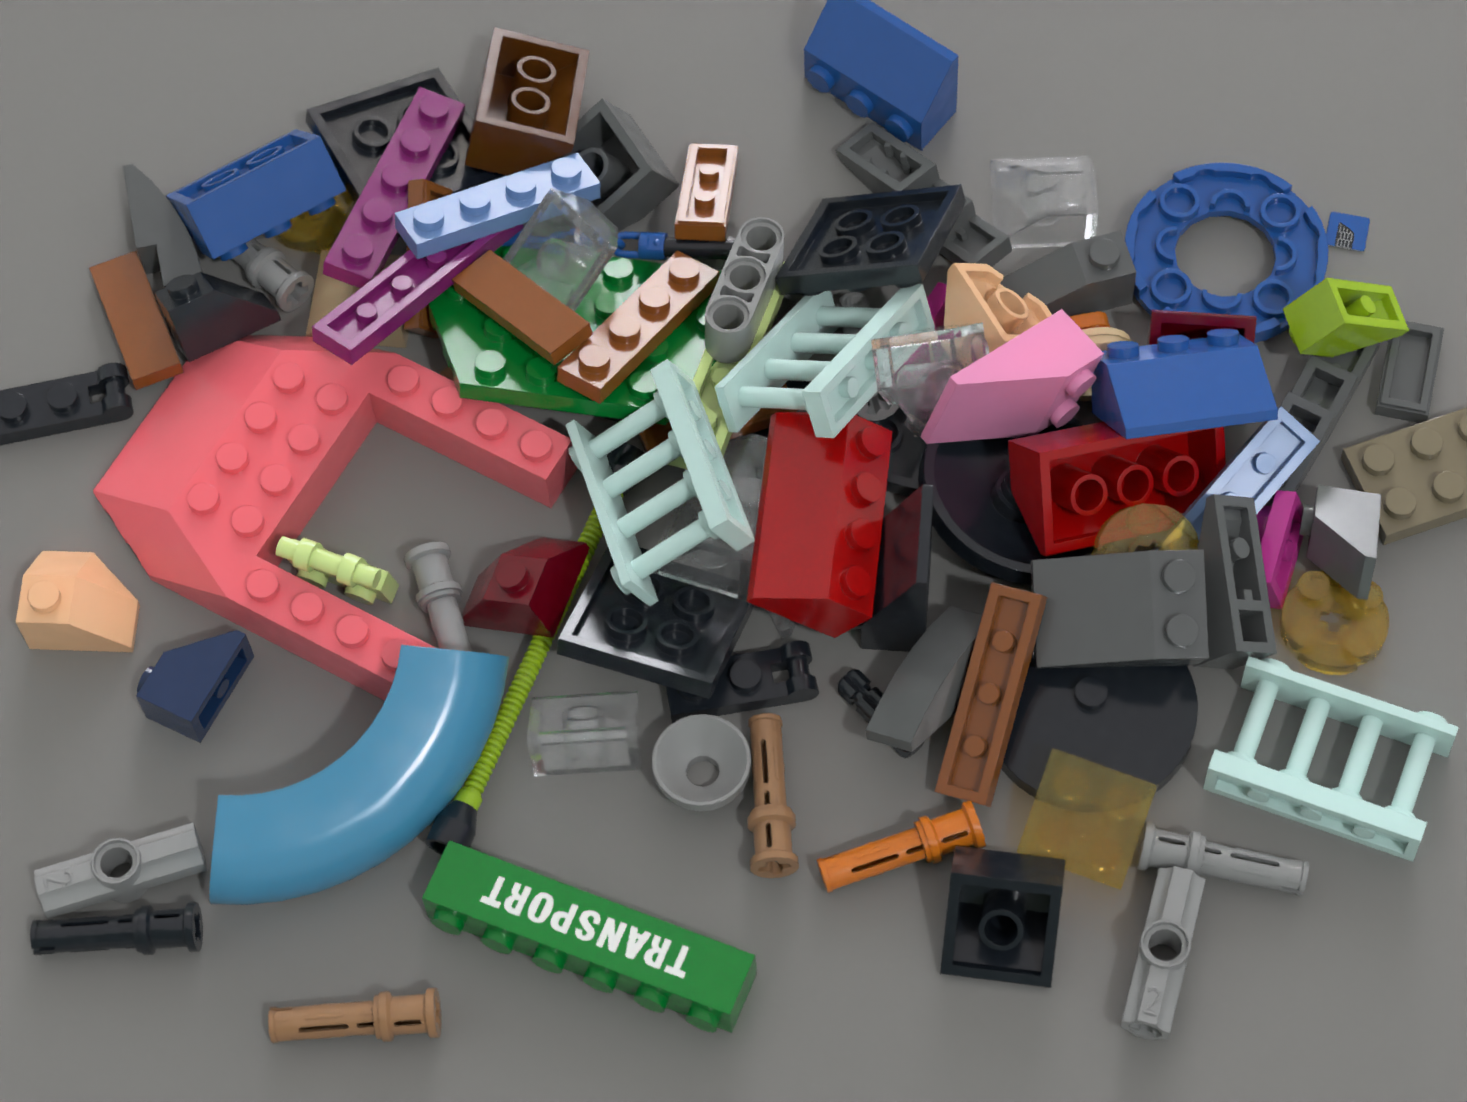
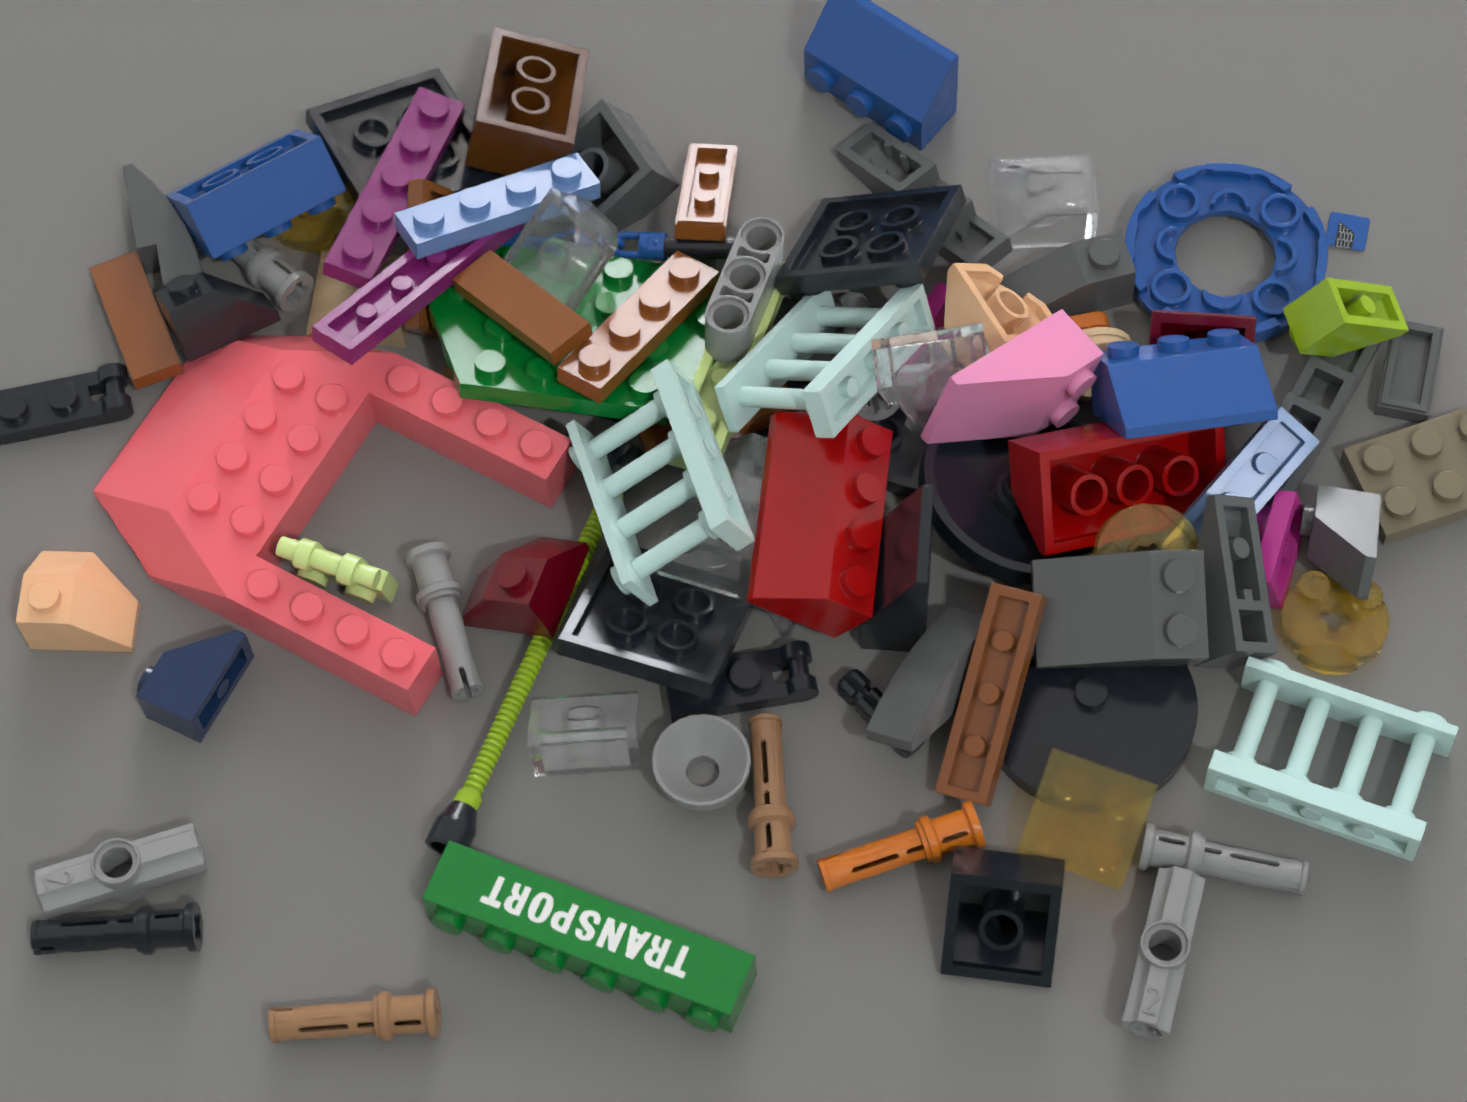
dark azure brick [209,645,509,905] -> none

